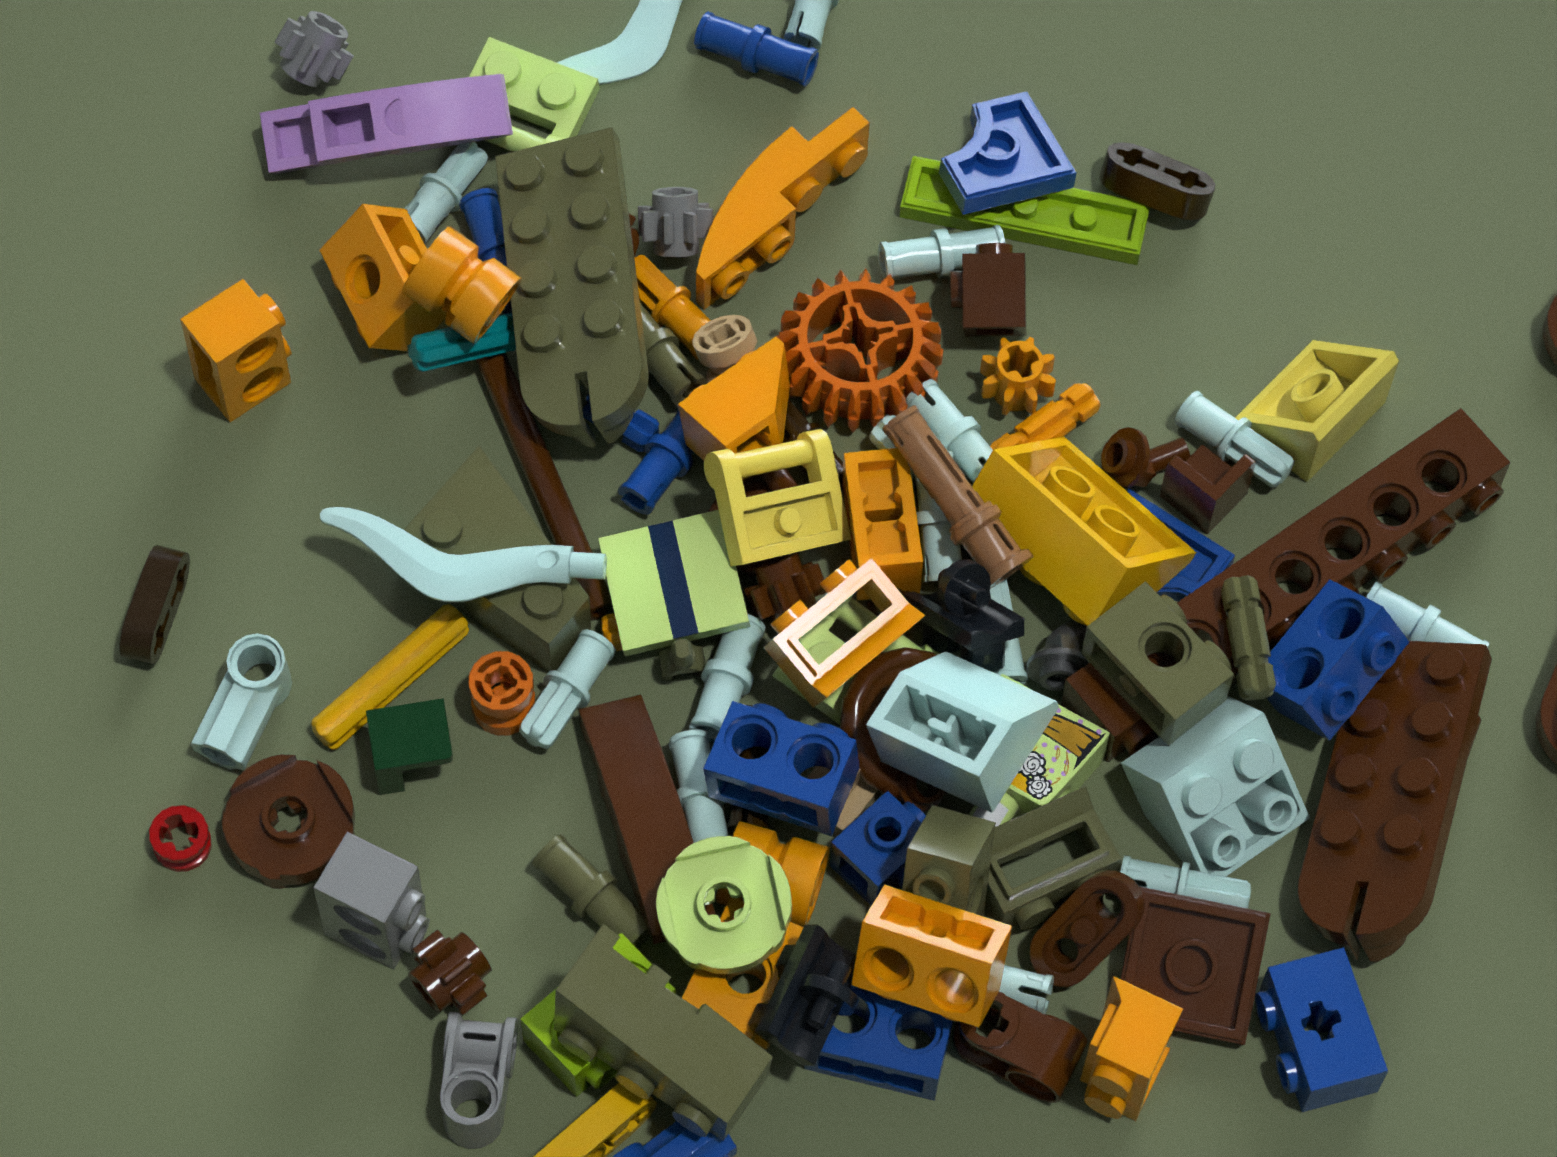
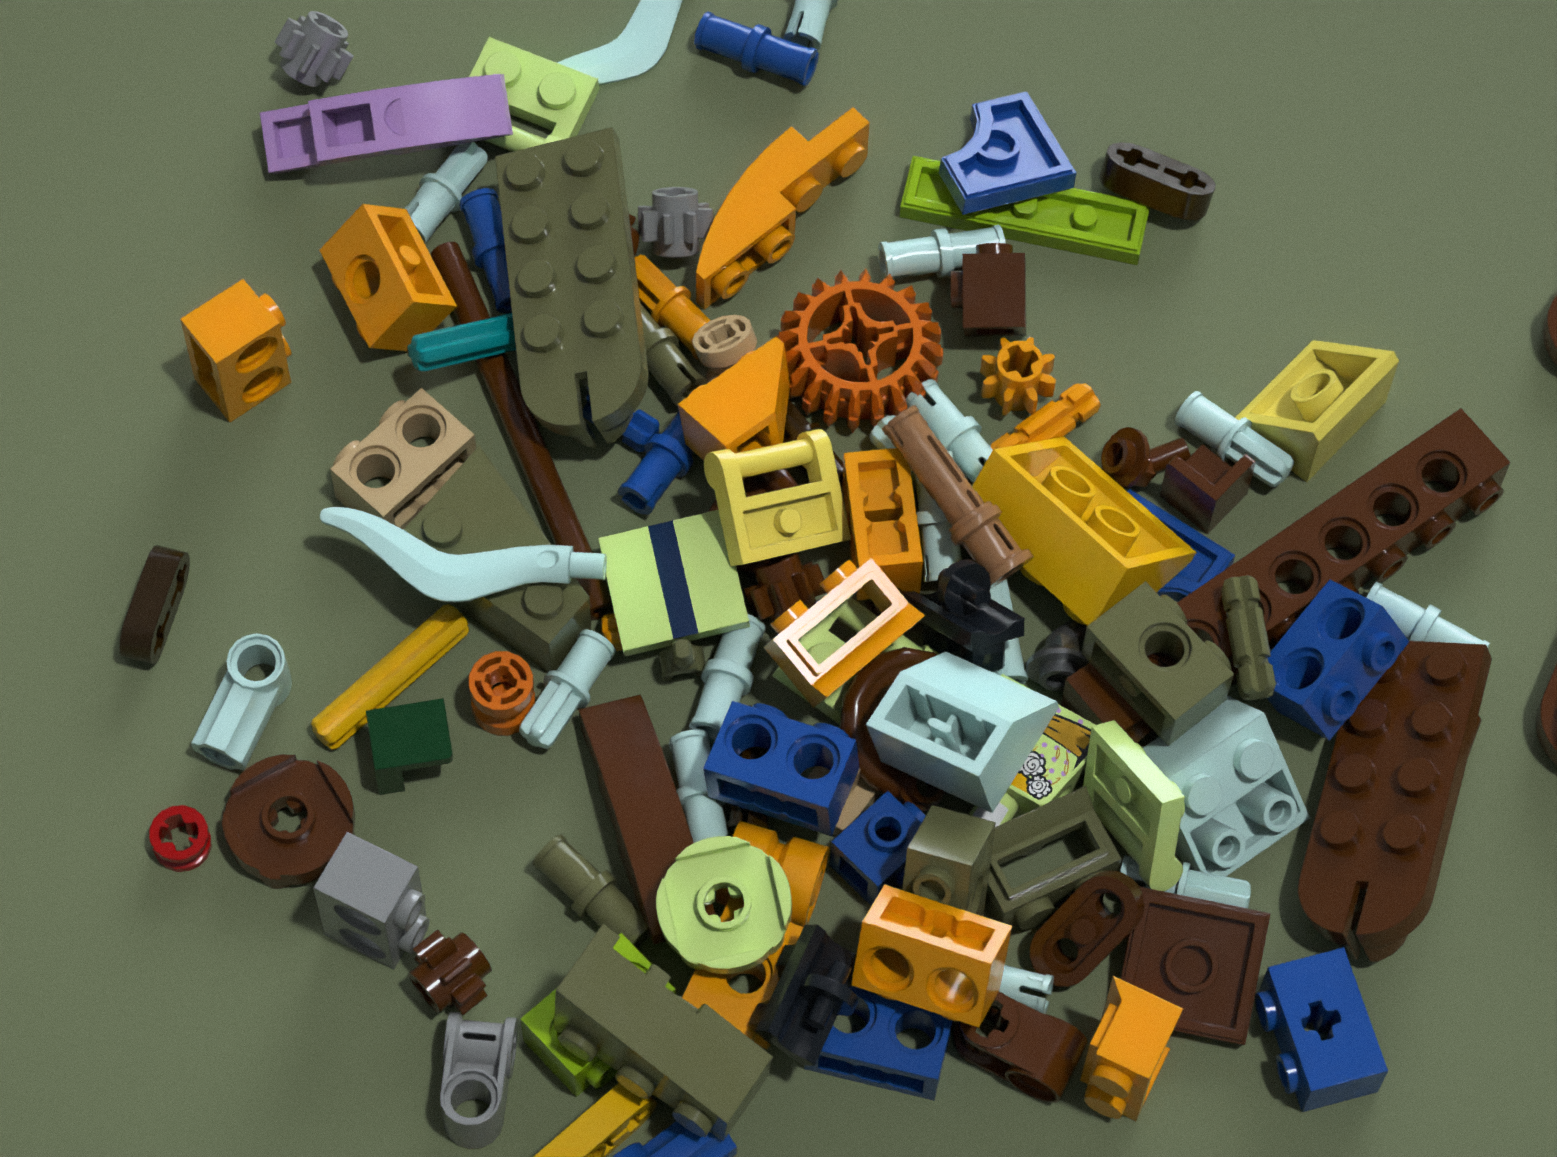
light orange wheel [402,226,522,344] -> none
none -> tan brick [330,388,476,530]
none -> yellowish green plate [1083,720,1185,892]

